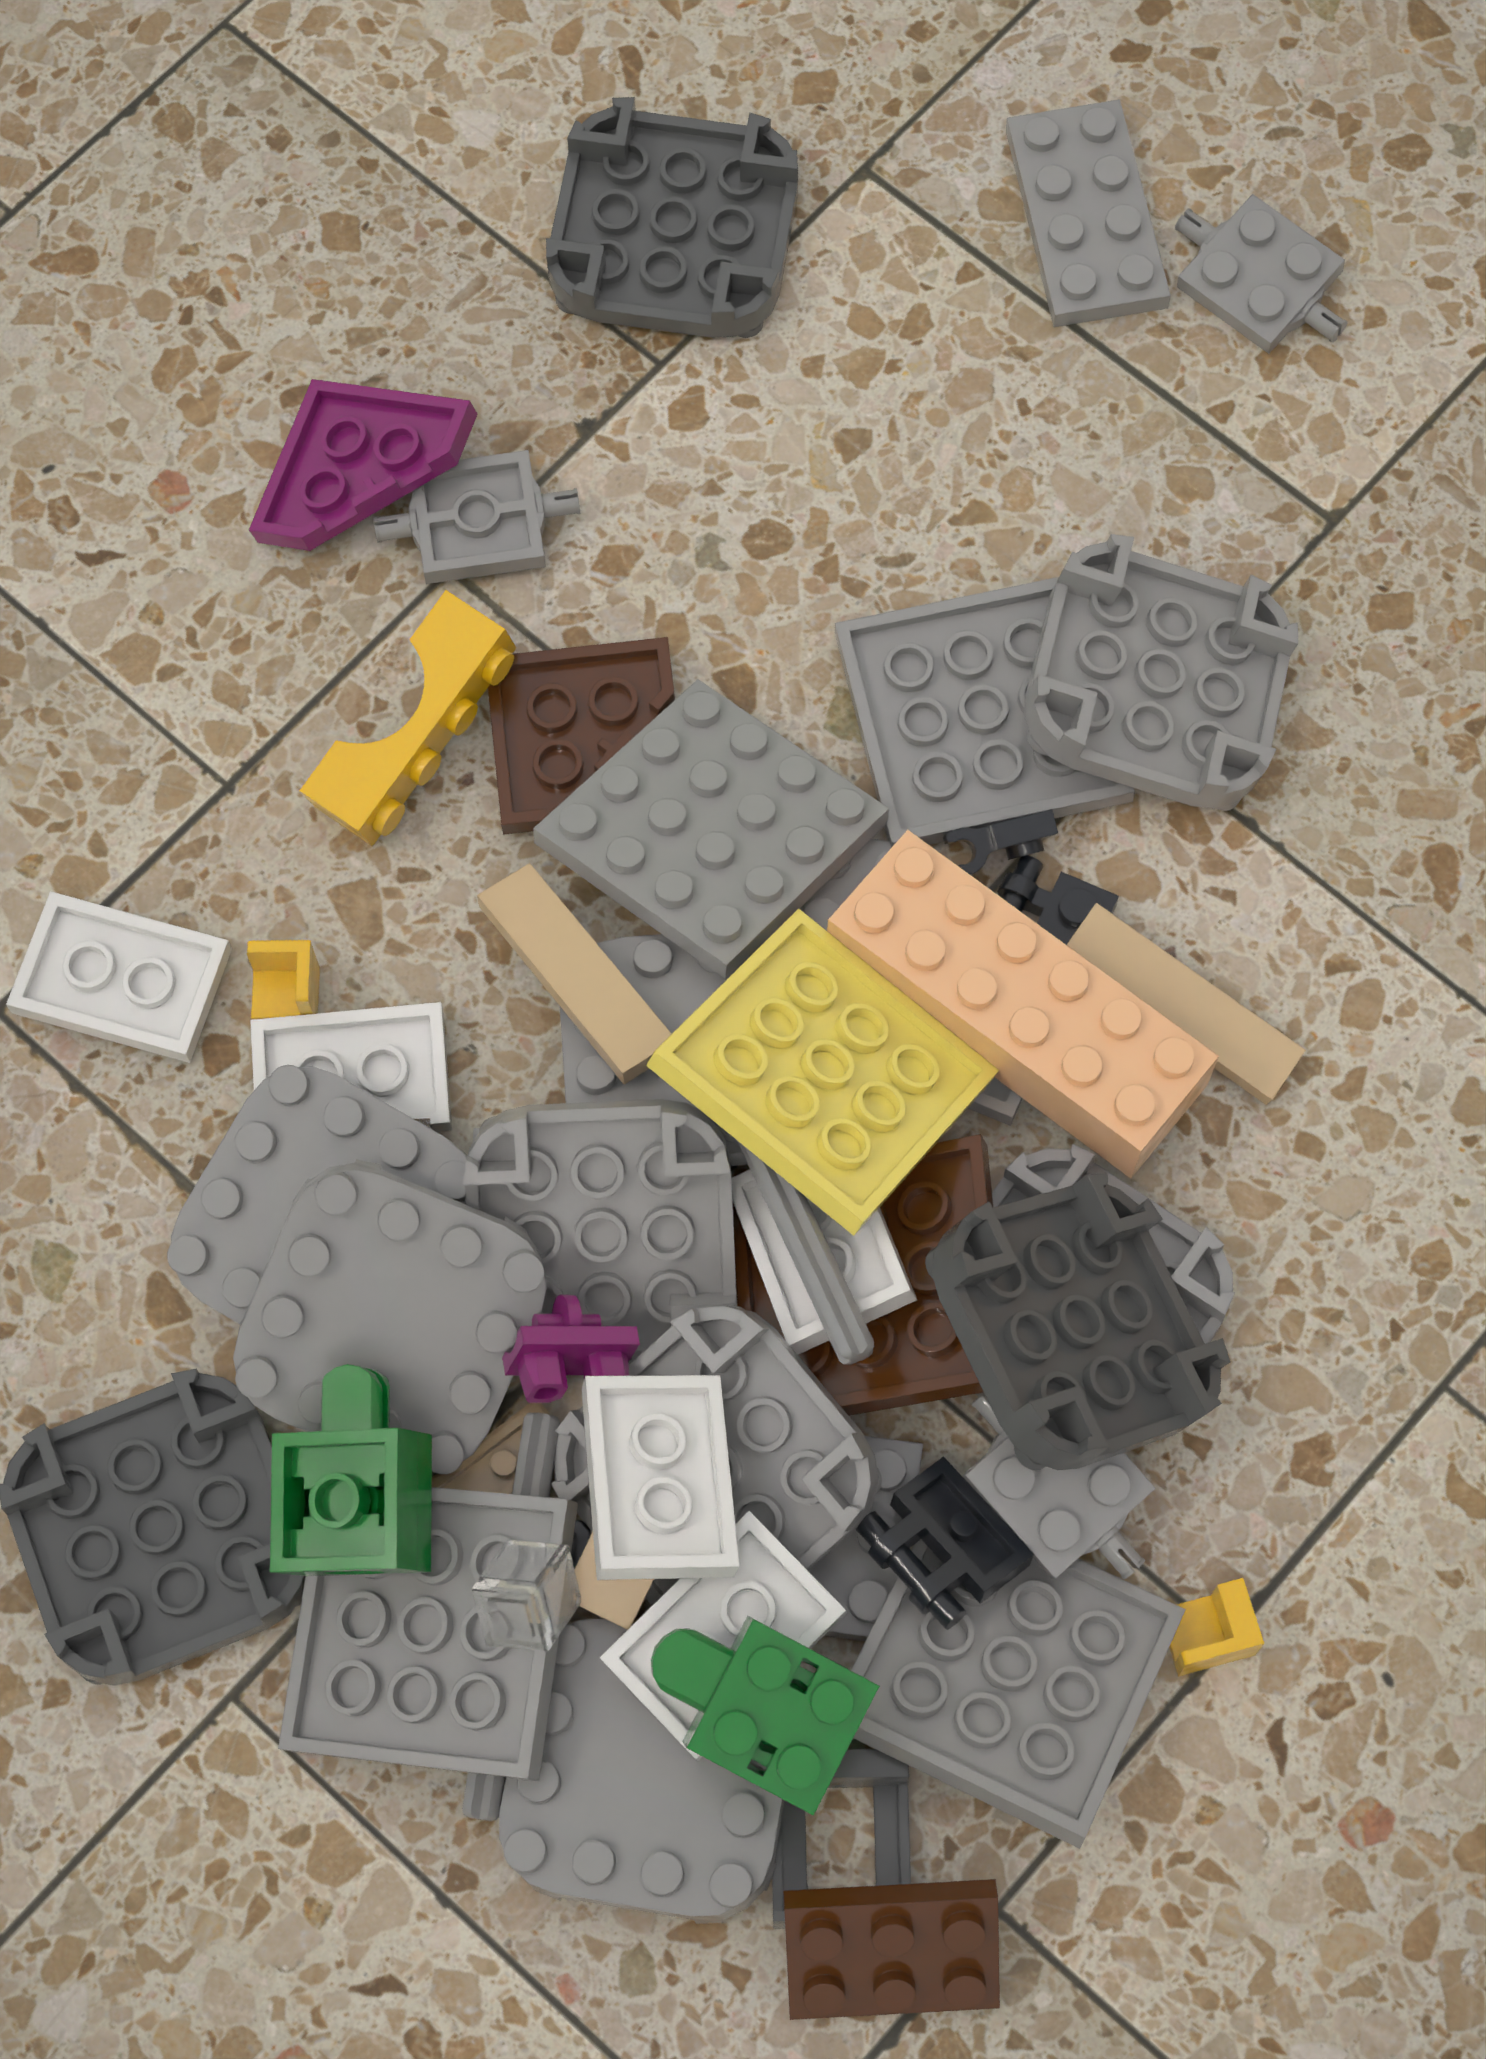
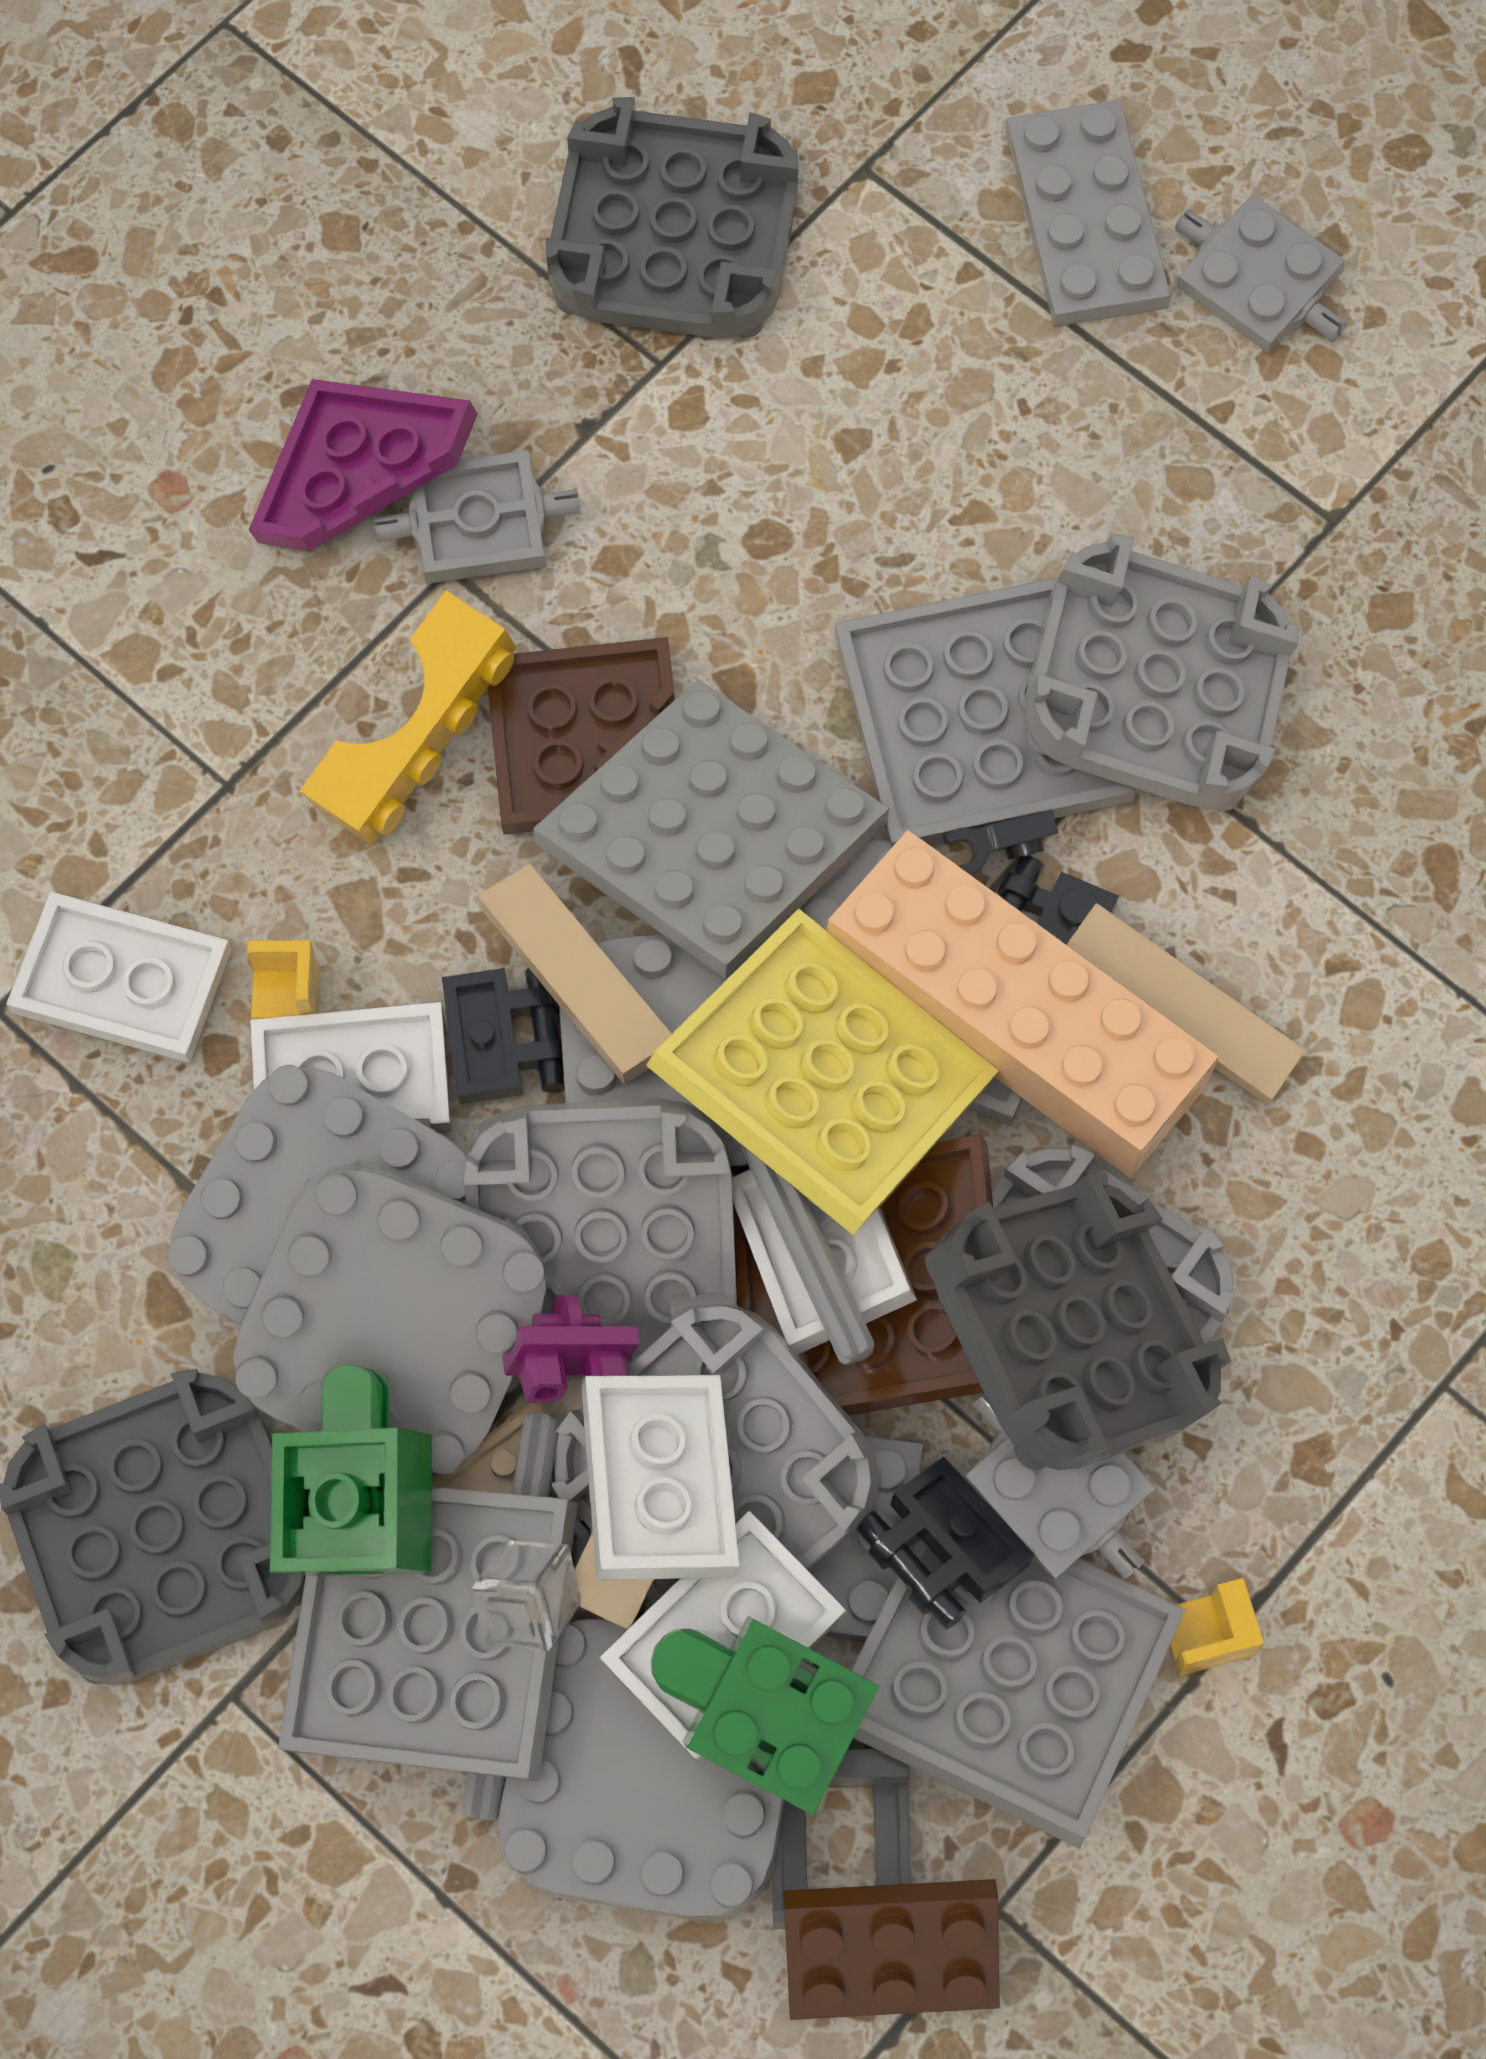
none -> black plate [442,968,565,1104]

